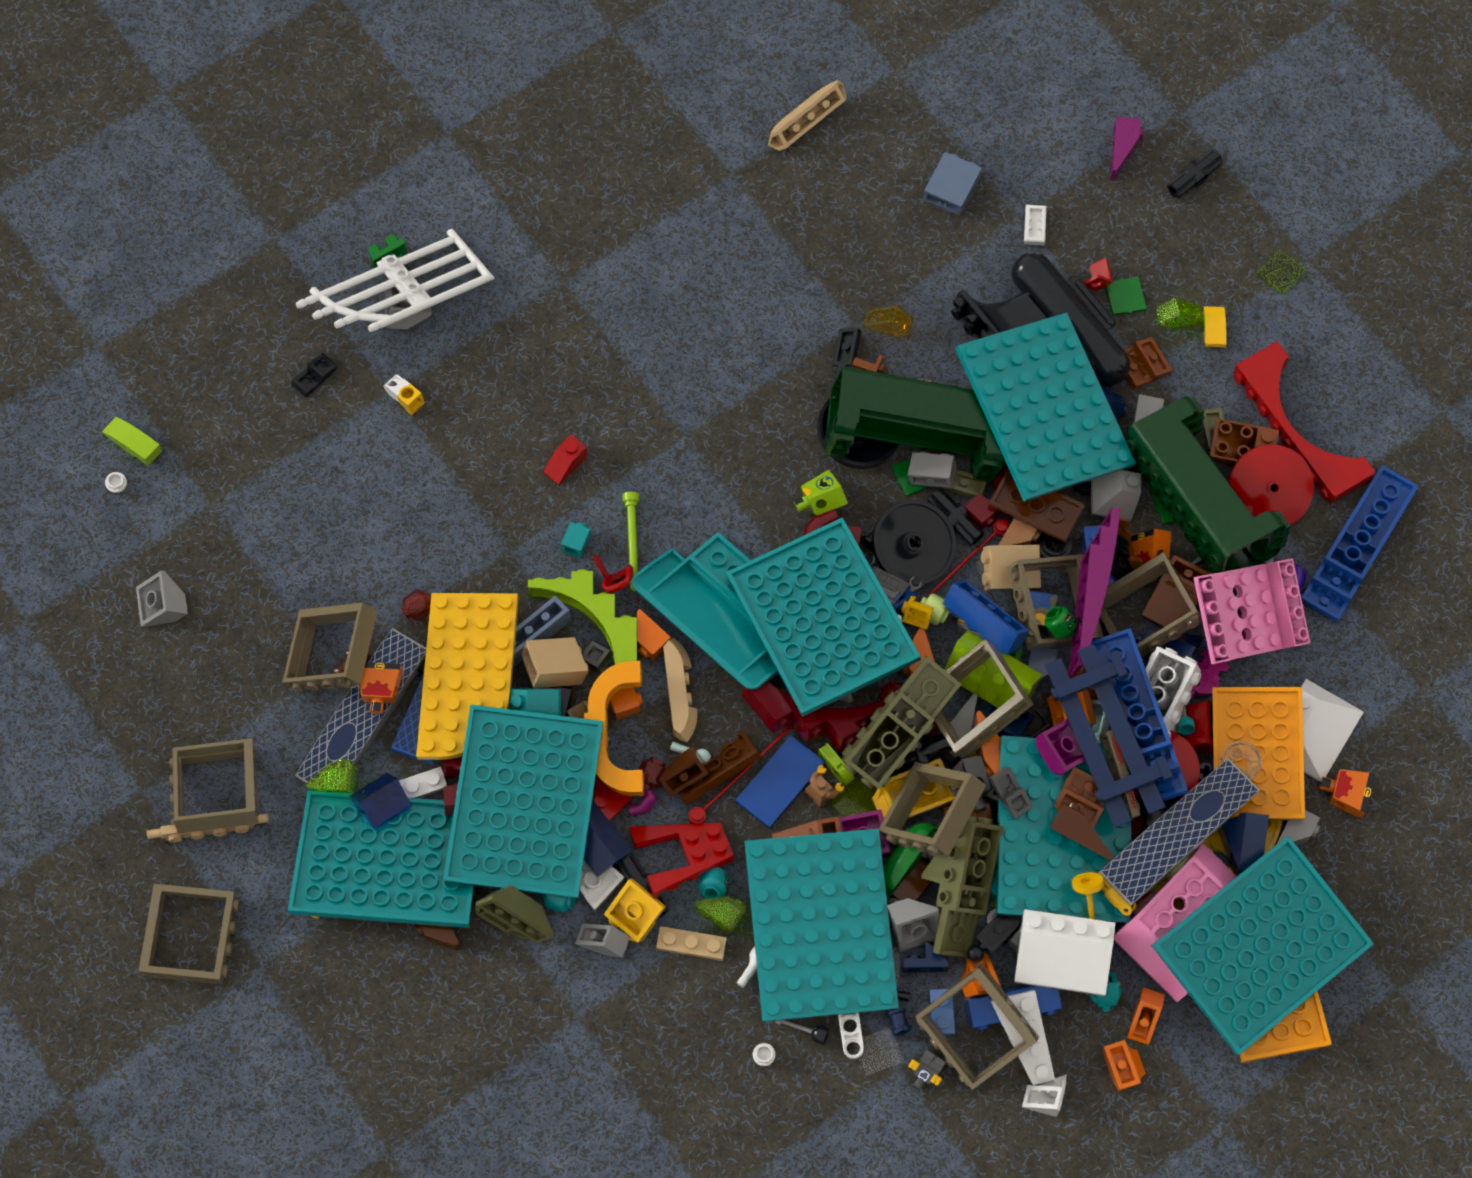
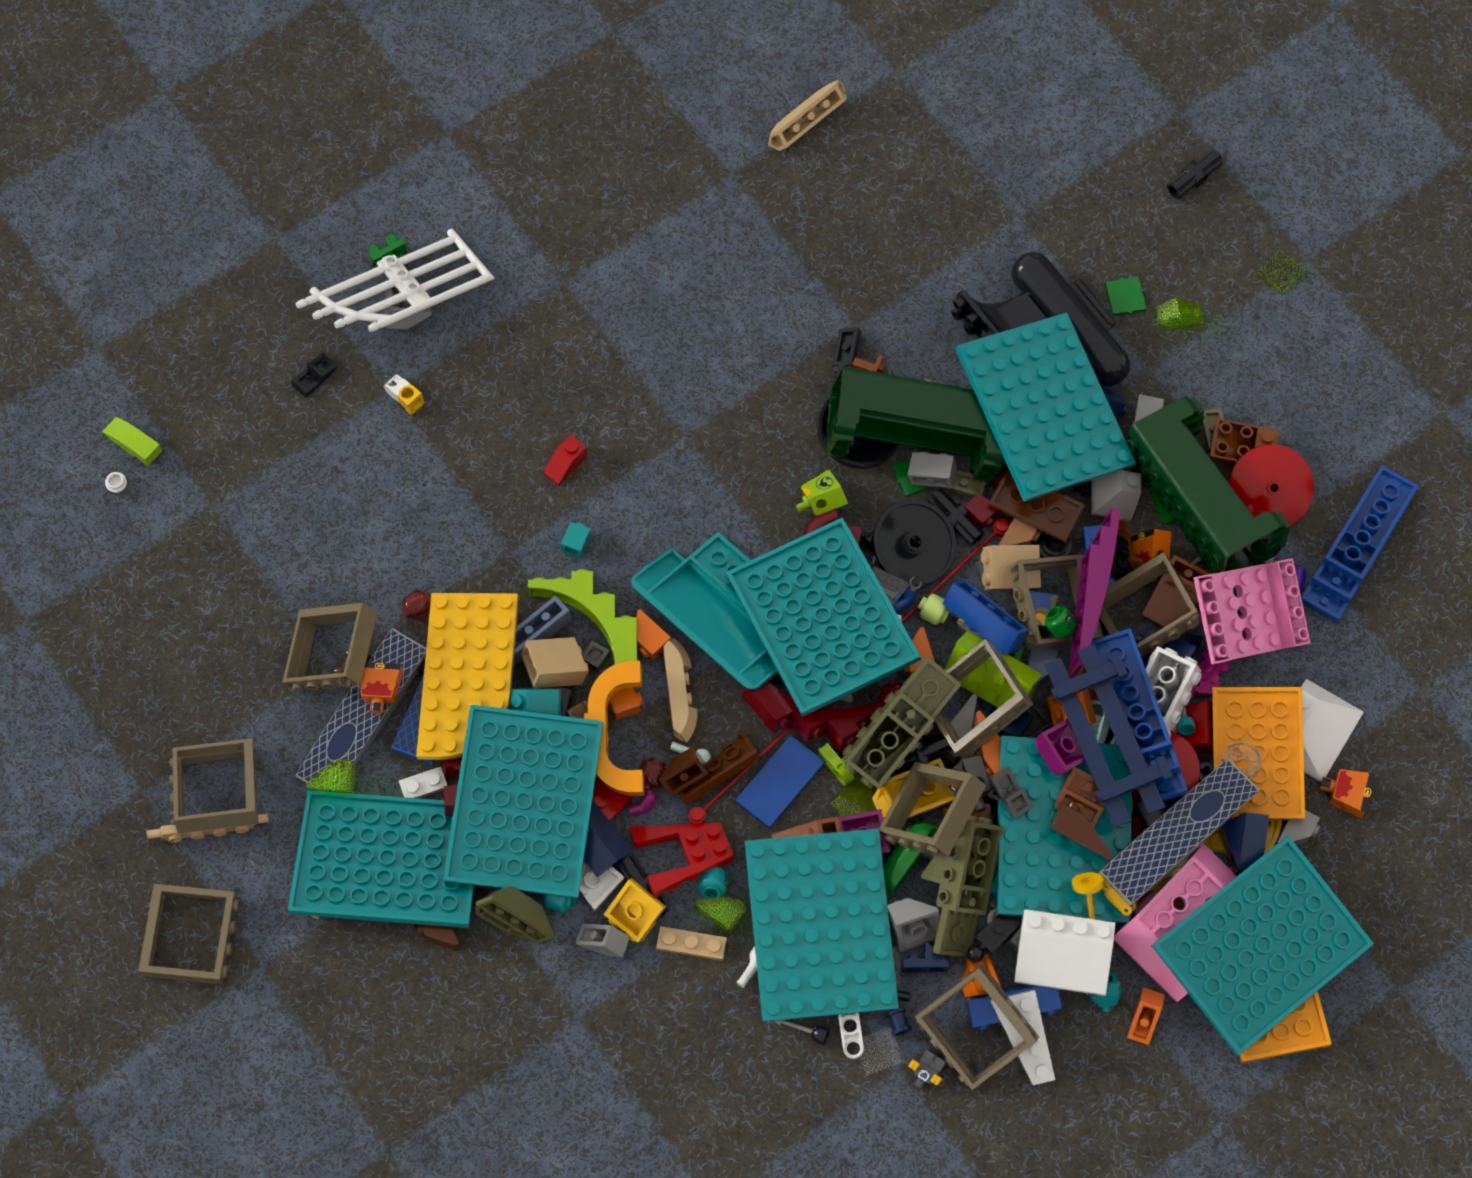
light grey slope [136,571,188,627] -> none
clear blue slope [349,773,412,830] -> none
red piece [592,554,633,594] -> none
lime piece [622,492,640,592] -> none
white plate [753,1043,775,1066] -> none
medium nougat piece [805,765,844,808] -> none
clear yellow slope [862,305,914,338] -> none
reddish brown slope [893,861,932,901] -> none
yellow bracket [901,595,934,630] -> none
sand blue brick [923,152,982,216] -> none
medium blue plate [929,989,955,1036] -> none
white slope [1022,1074,1067,1117] -> none
white plate [1024,205,1046,246] -> none
red bracket [1084,258,1113,291] -> none
dark tan plate [1100,730,1140,820] -> none
orange slope [1103,1040,1146,1092] -> none
magenta slope [1110,117,1144,180] -> none
dark orange slope [1124,337,1173,390] -> none
yellow slope [1203,306,1226,347] -> none
red arch [1233,341,1376,505] -> none

